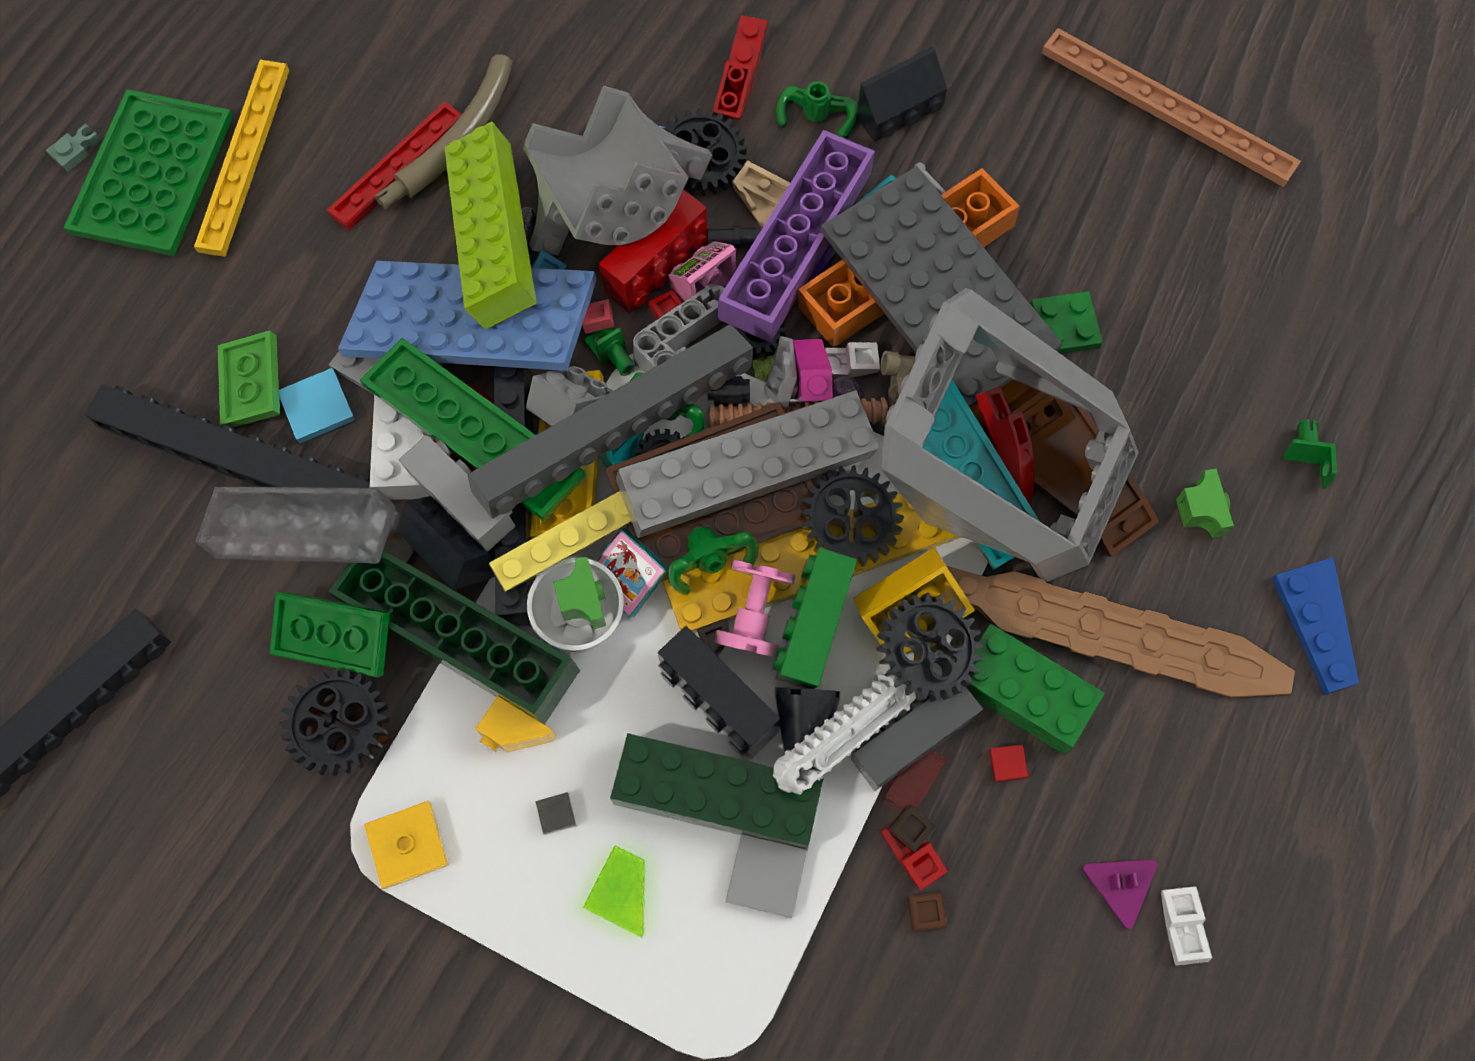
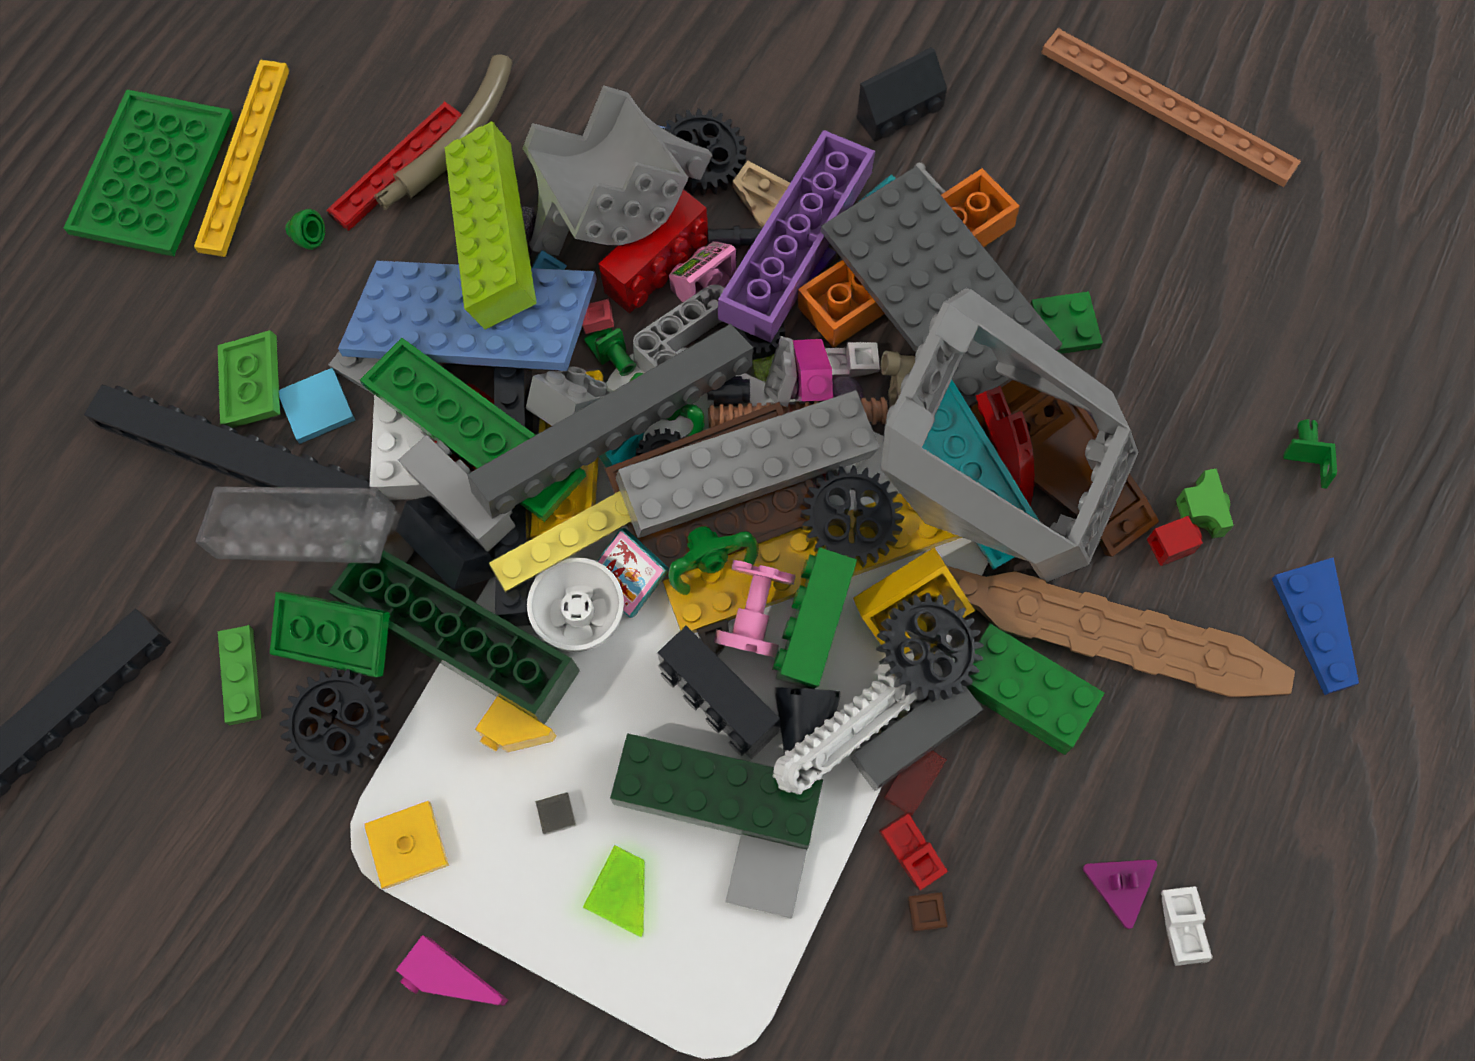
sand green plate [46,123,101,172] -> none
bright green brick [553,556,606,629] -> none
red tile [648,289,683,320] -> none
red slope [713,15,768,120] -> none
green piece [776,81,858,138] -> none
dark brown tile [887,804,936,852] -> none
red tile [989,744,1029,783] -> none
none -> bright green plate [218,625,261,725]
none -> green brick [285,209,325,250]
none -> dark pink slope [396,935,508,1006]
none -> red brick [1147,516,1203,566]

